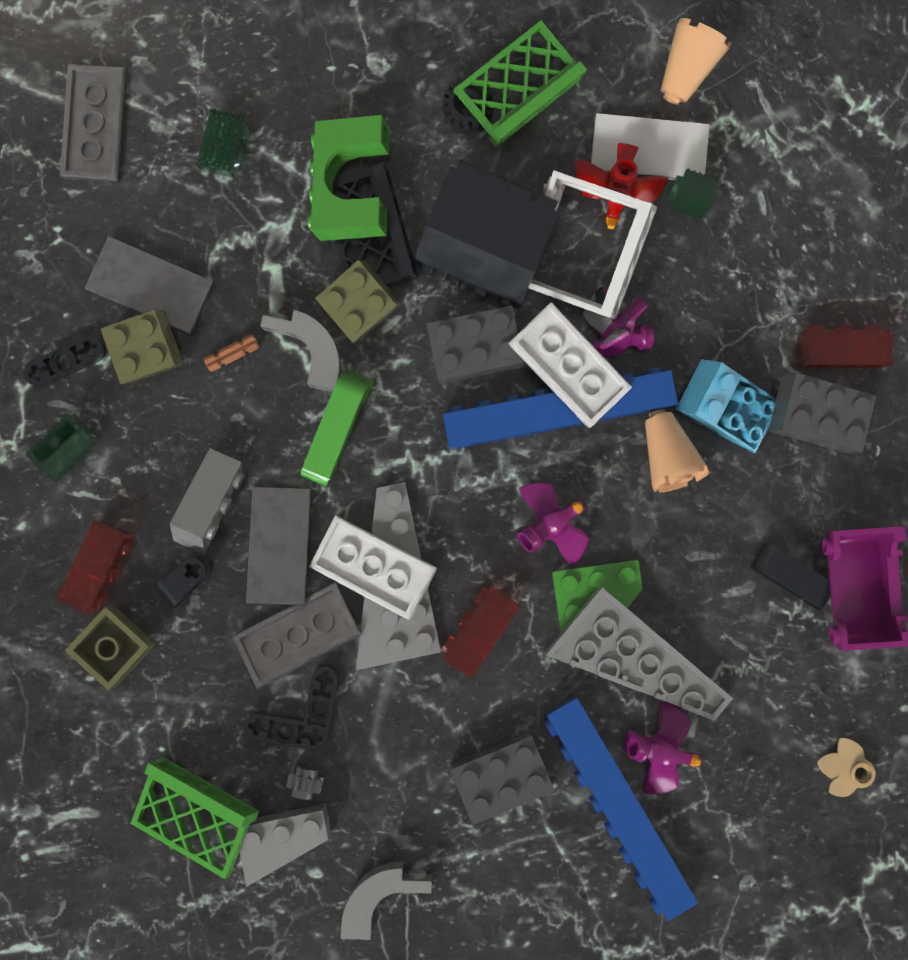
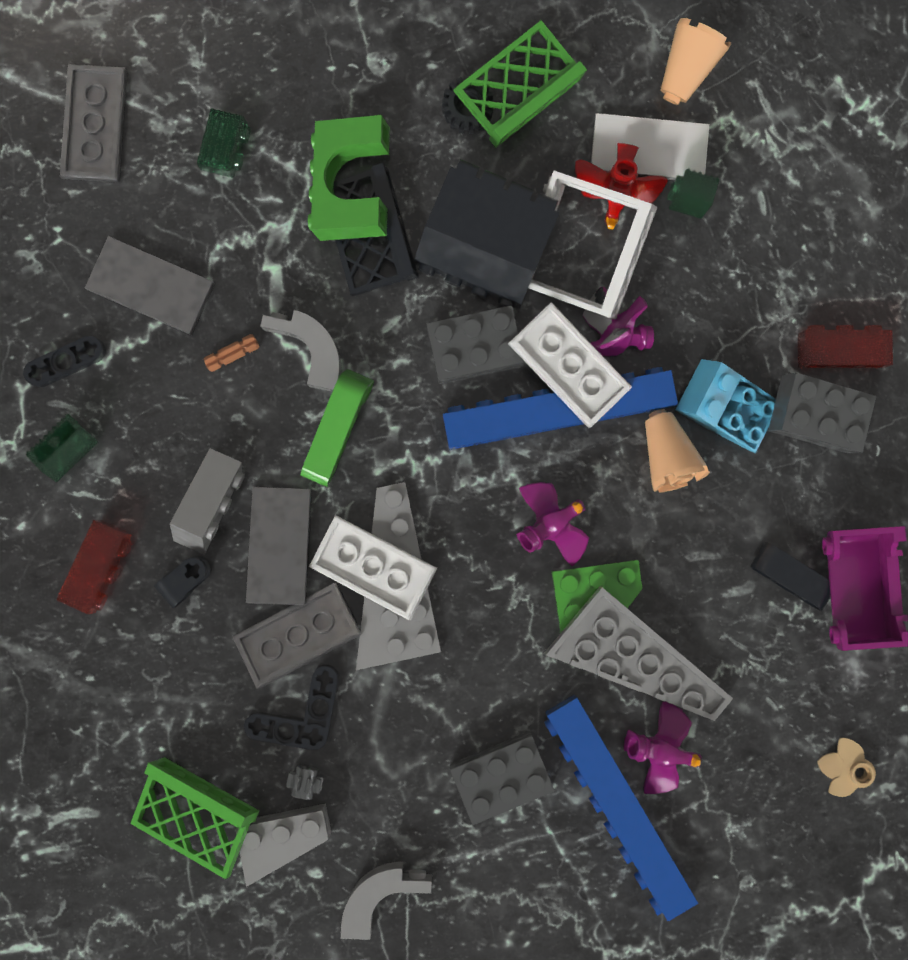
olive brick [65,605,156,691] -> none
olive brick [100,309,184,384] -> none
olive brick [315,260,402,343] -> none
clear red brick [441,585,521,679] -> none

